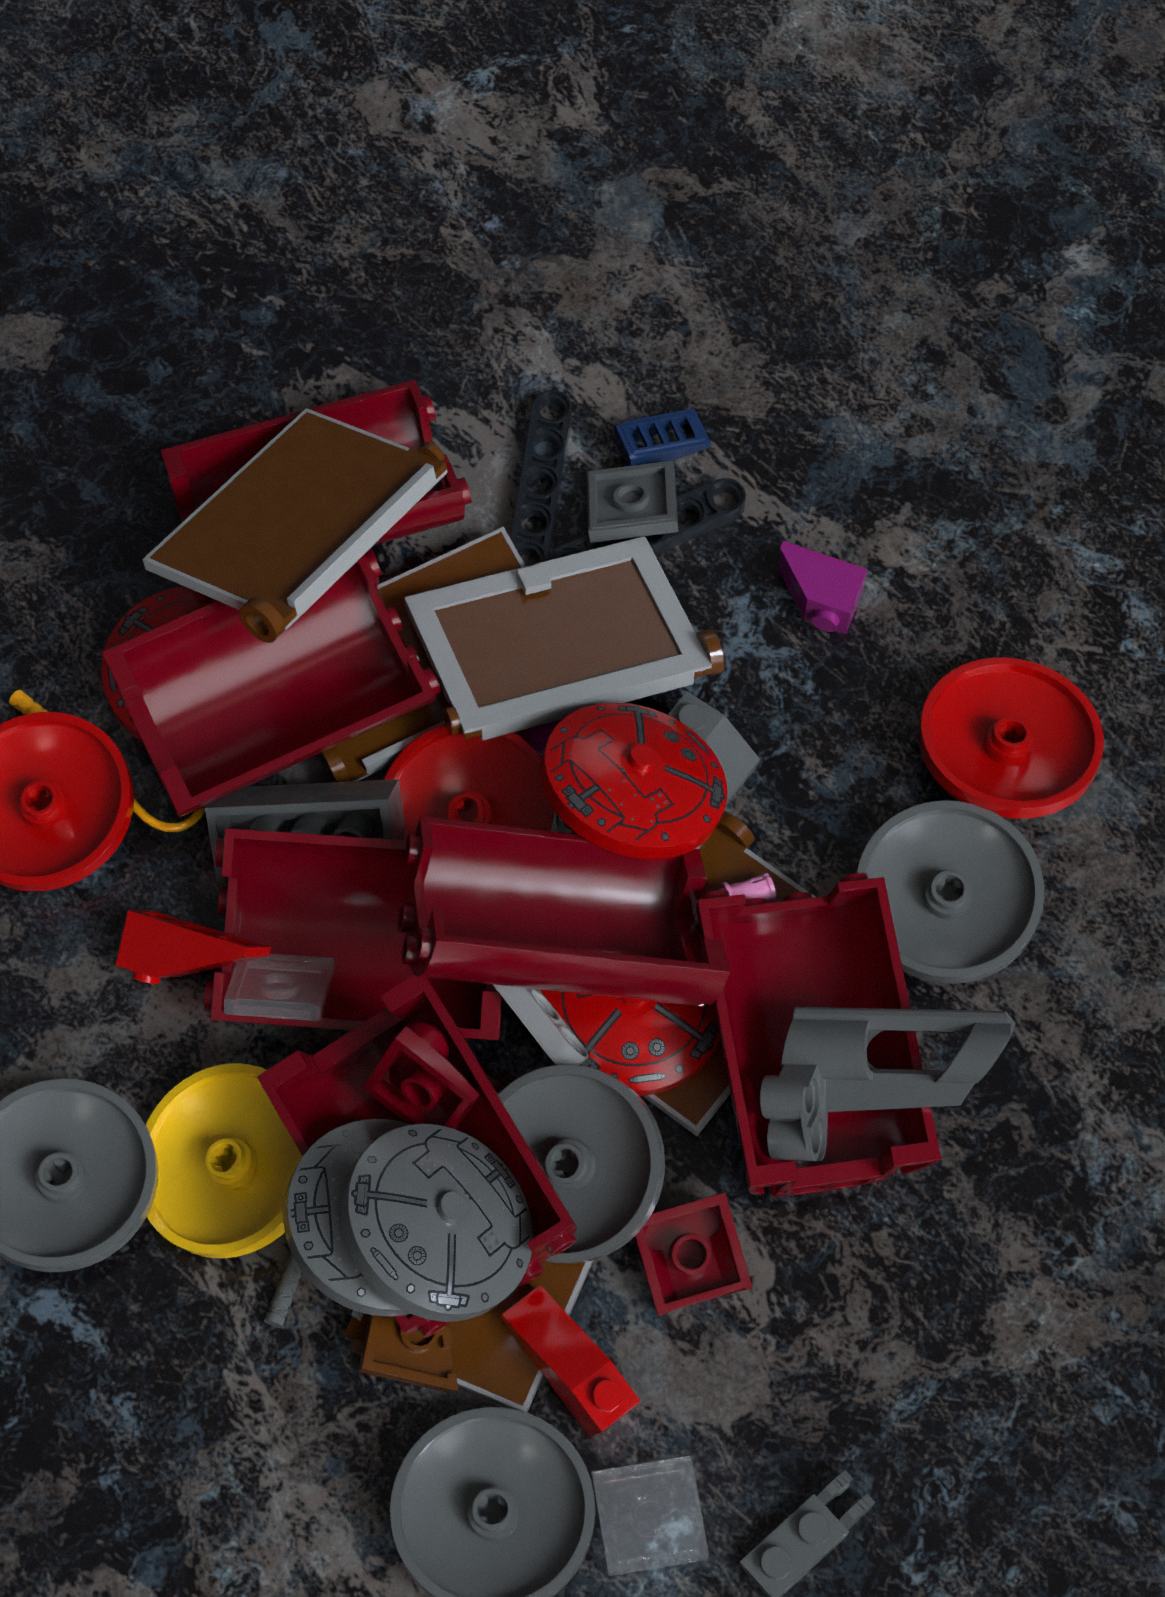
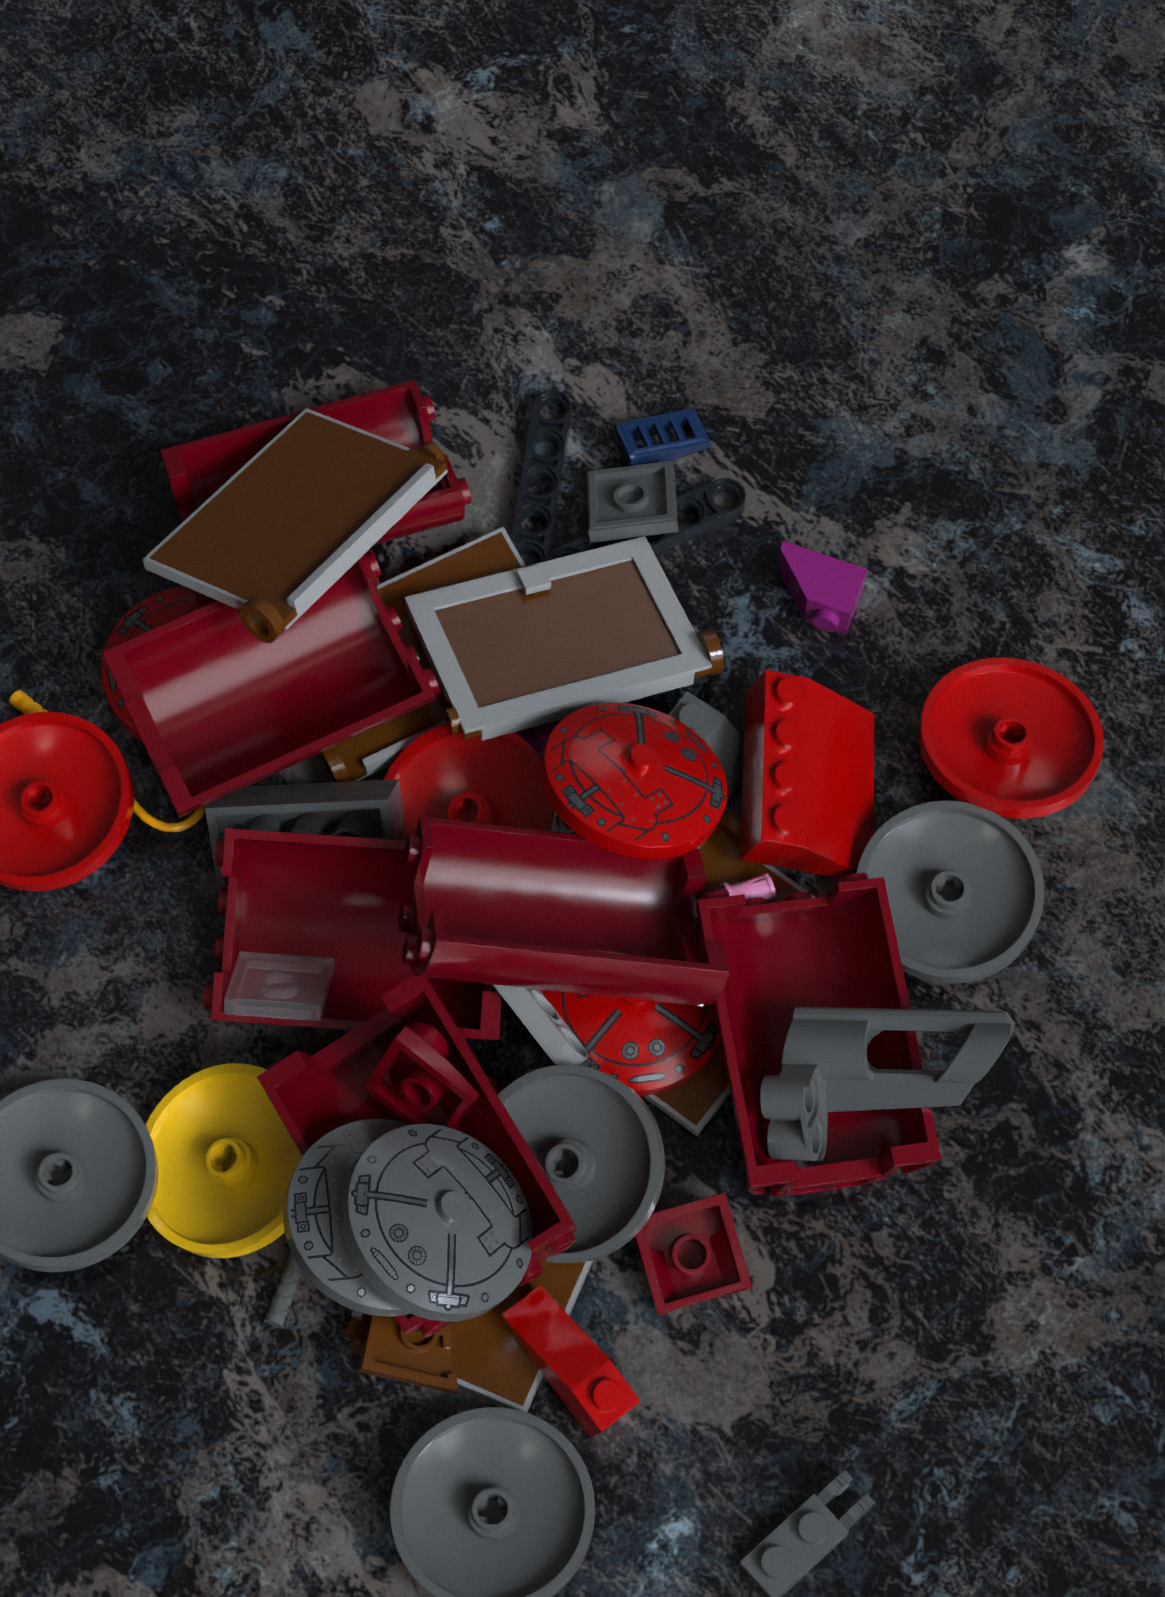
red slope [115,910,271,984] -> none
clear tile [592,1456,709,1576] -> none
none -> red slope [740,670,875,878]

